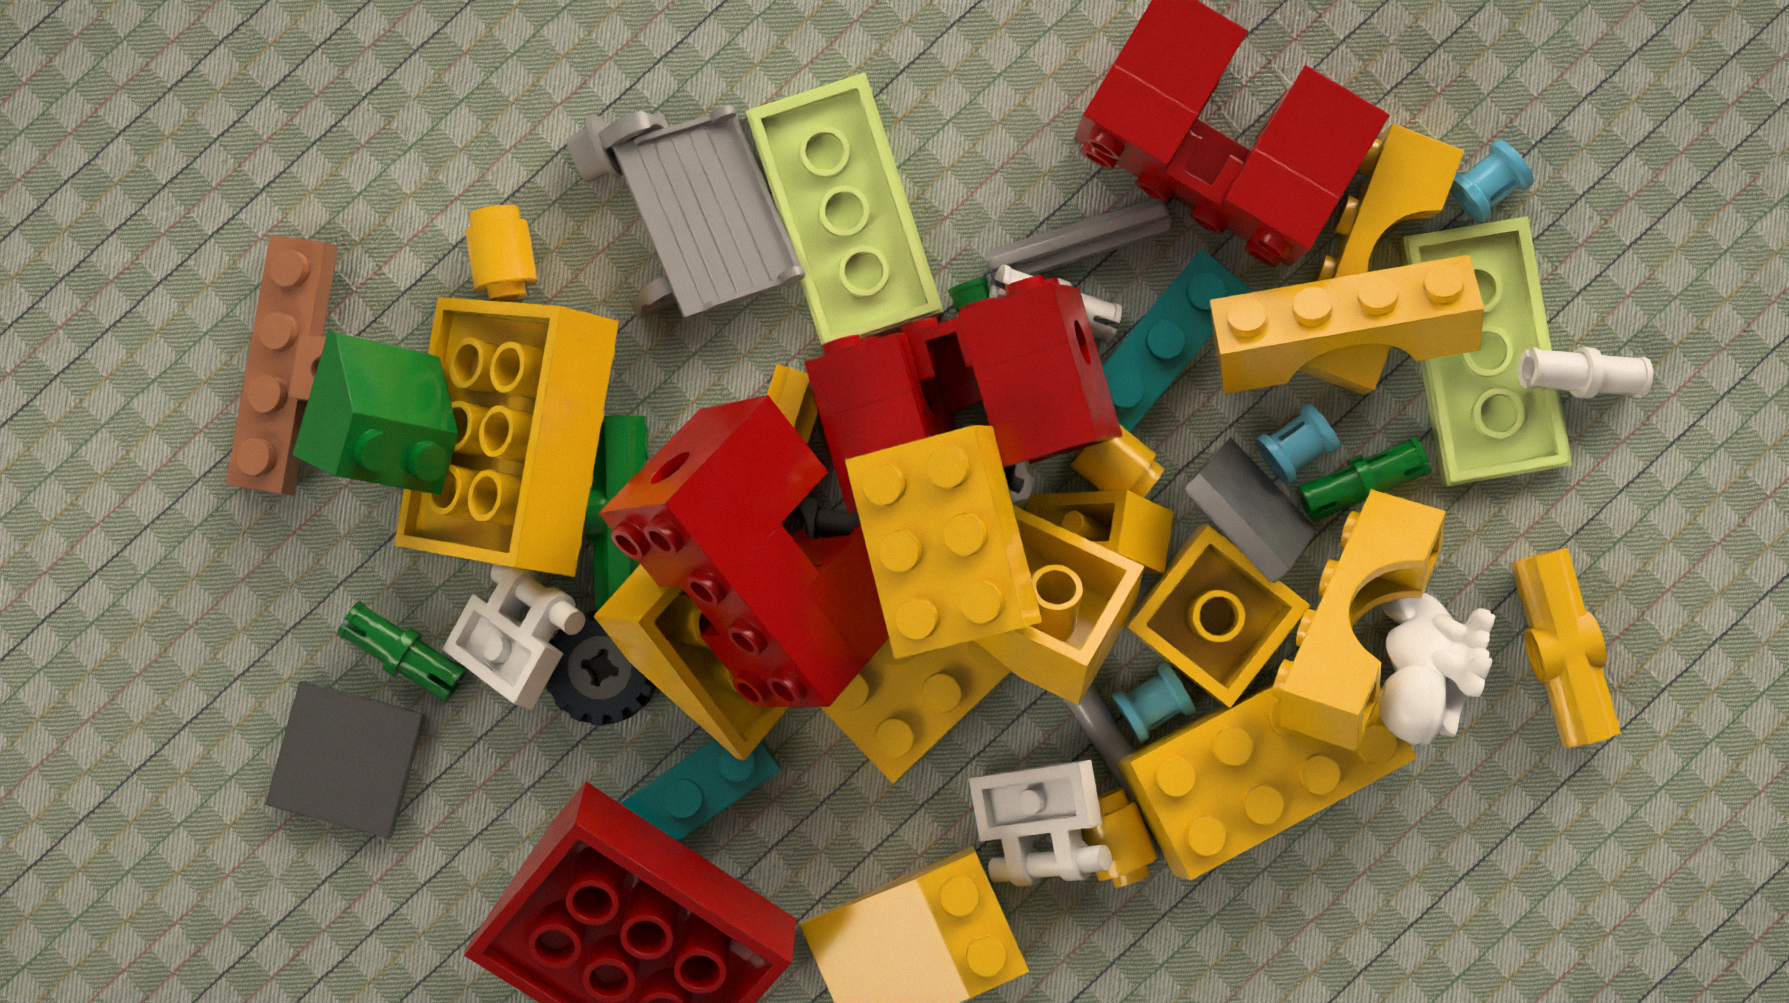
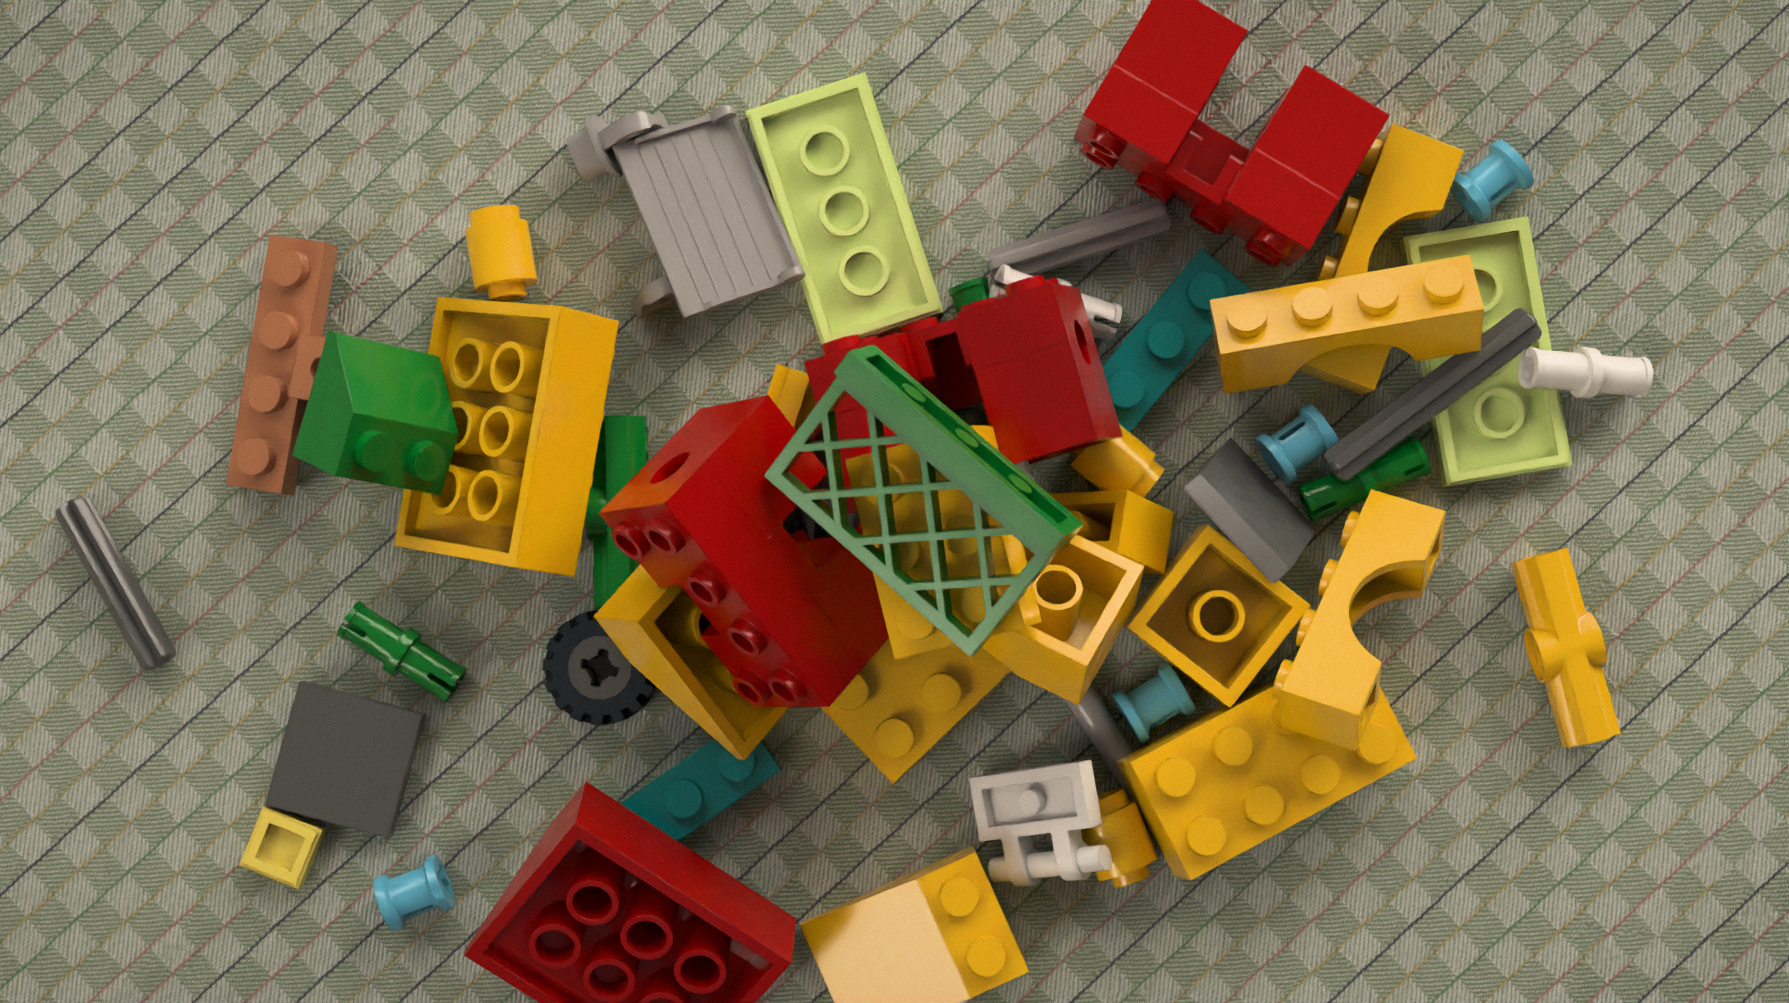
white plate [442,564,585,710] -> none
white animal [1379,592,1495,747] -> none
none -> dark grey axle [56,496,176,670]
none -> light yellow tile [239,805,327,889]
none -> medium azure bush [373,854,456,932]
none -> green fence [764,344,1084,657]
none -> dark grey axle [1323,308,1542,482]

